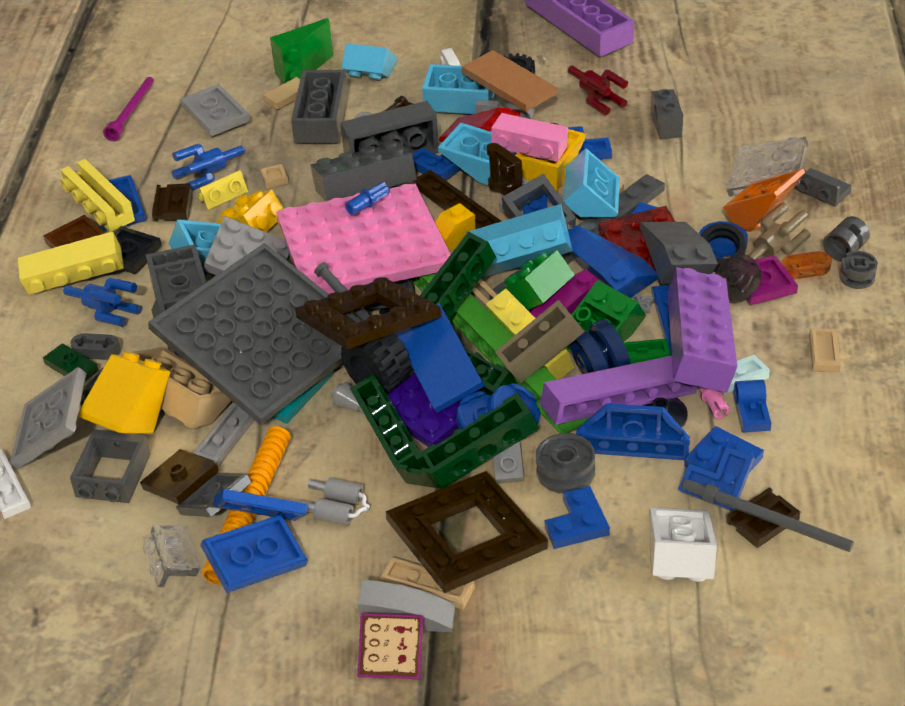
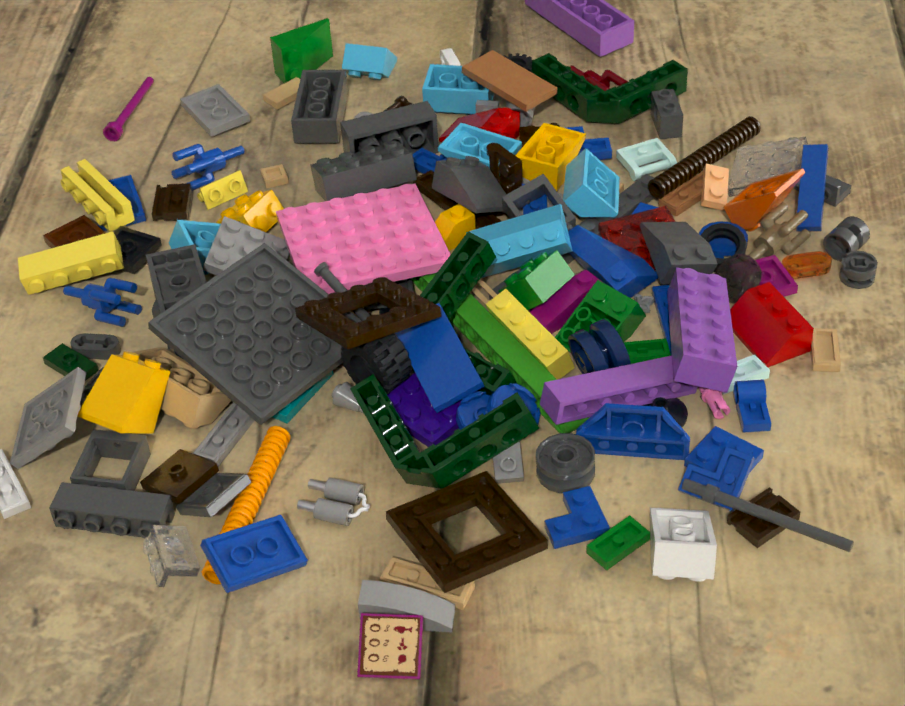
blue tile [213,489,307,521] -> none
blue axle [345,182,390,216] -> none
bright pink brick [491,113,568,162] -> none
dark tan brick [495,300,585,383] -> none
none -> dark grey brick [49,482,175,540]
none -> dark grey slope [432,156,507,213]
none -> dark green brick [532,53,688,124]
none -> green plate [586,515,650,570]
none -> light aqua plate [616,138,677,181]
none -> dark brown piece [648,116,761,199]
none -> medium nougat tile [658,171,703,216]
none -> light nougat plate [701,164,729,211]
none -> red slope [730,282,814,367]
none -> blue tile [796,144,829,231]

